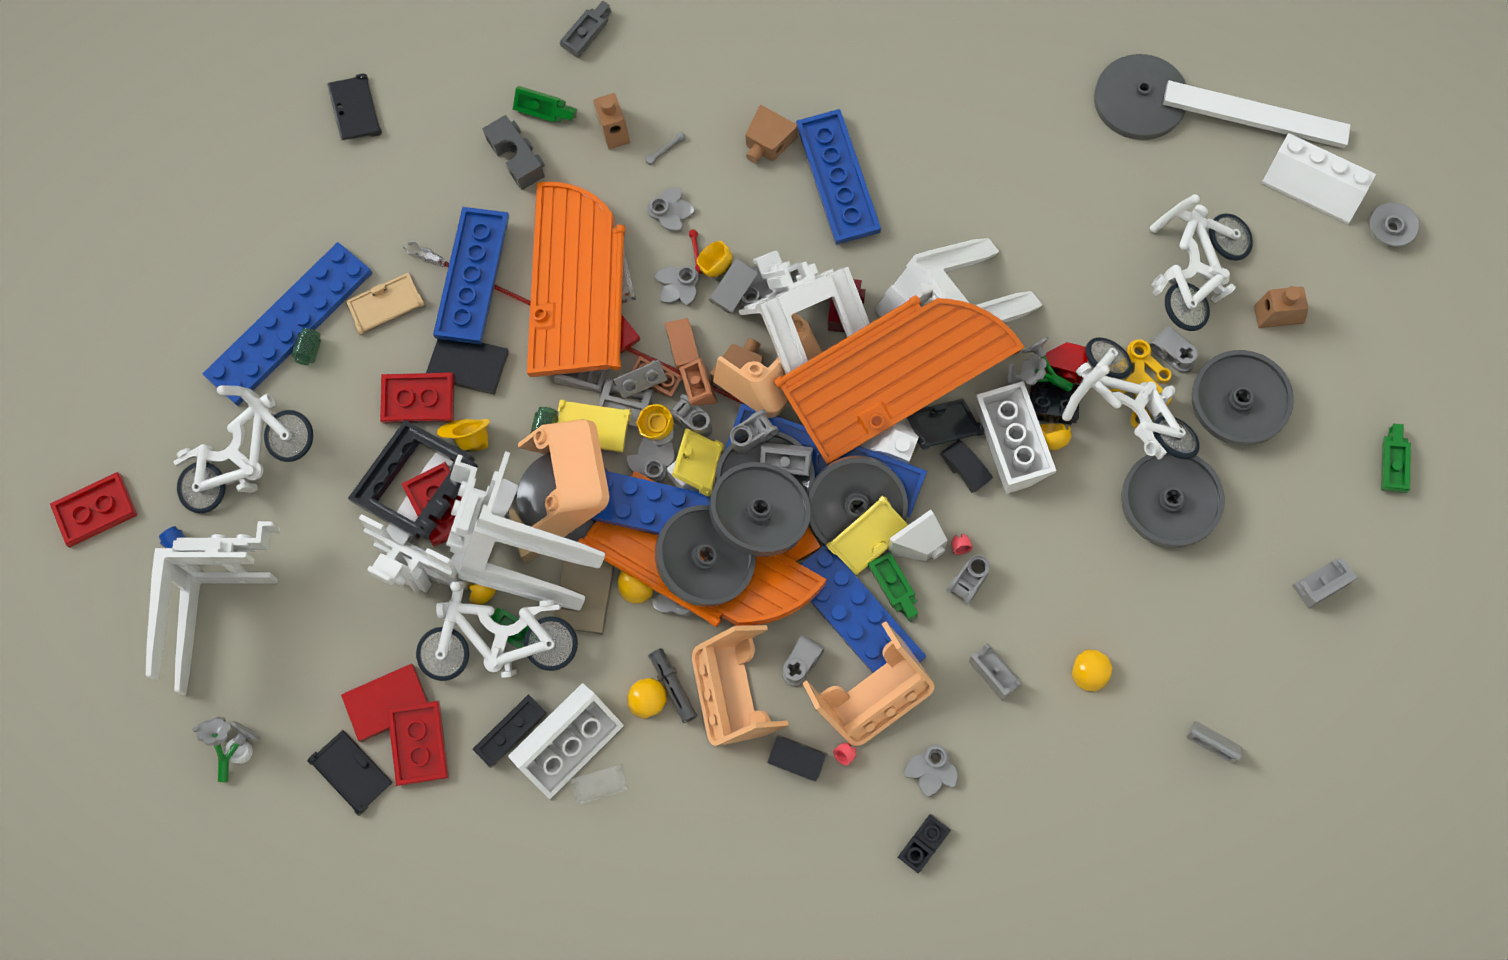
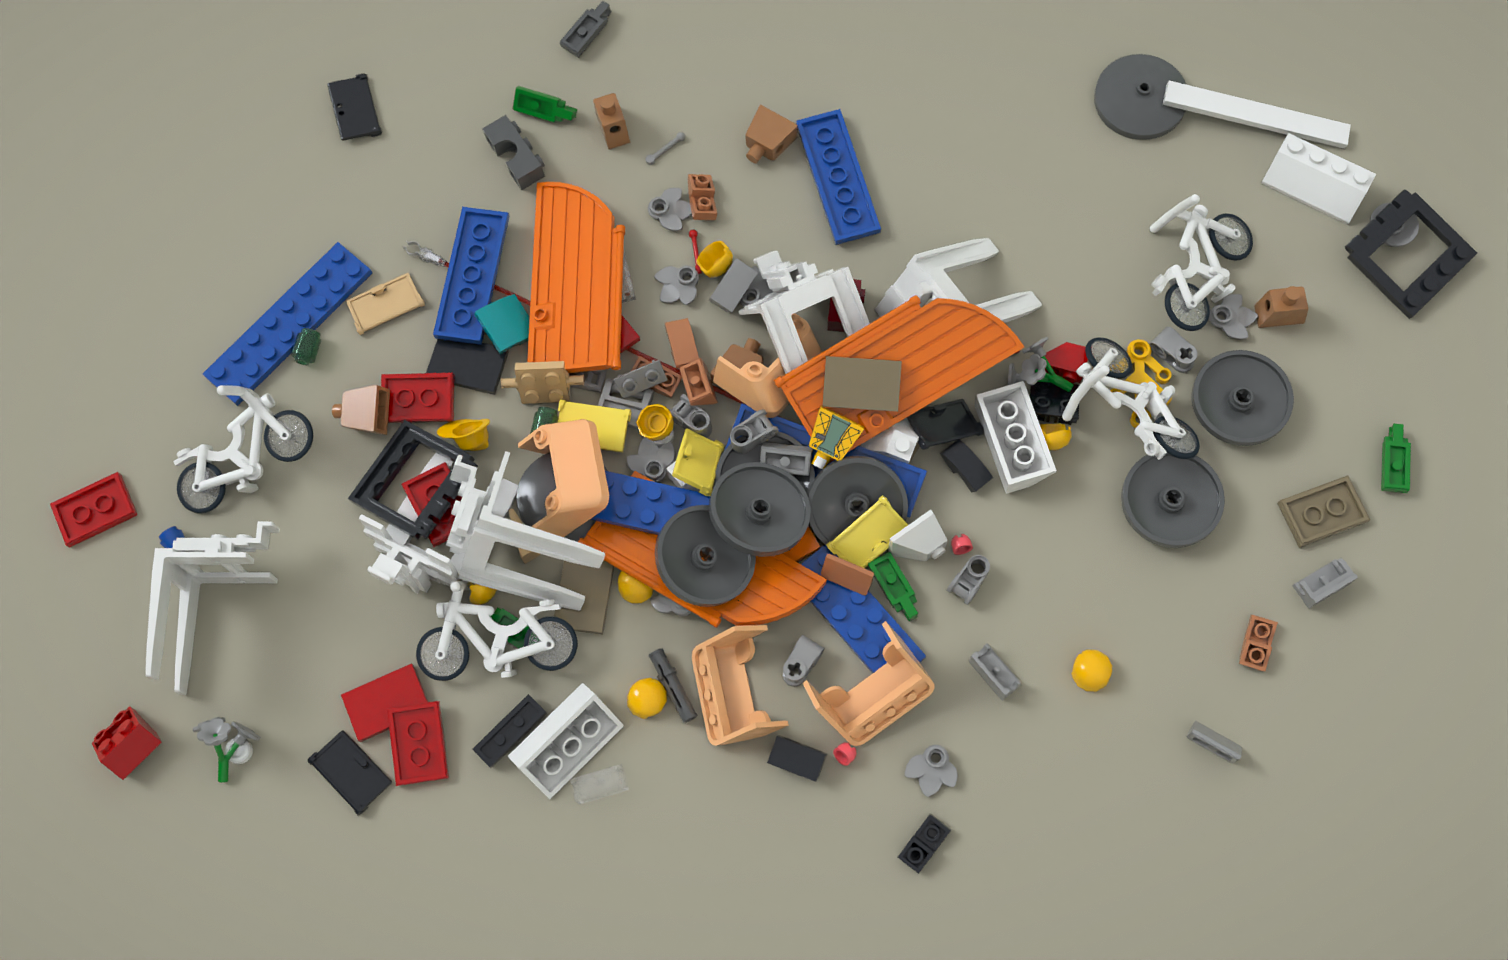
none -> red slope [92,706,162,780]
none -> torso [332,385,390,435]
none -> teal slope [474,294,530,354]
none -> tan plate [501,361,585,404]
none -> nougat slope [688,174,718,220]
none -> torso [809,406,864,469]
none -> nougat slope [821,554,874,595]
none -> dark tan tile [822,356,902,412]
none -> light grey plate [1209,294,1258,340]
none -> nougat slope [1239,615,1278,672]
none -> dark tan tile [1277,475,1370,548]
none -> black hinge [1345,189,1477,319]

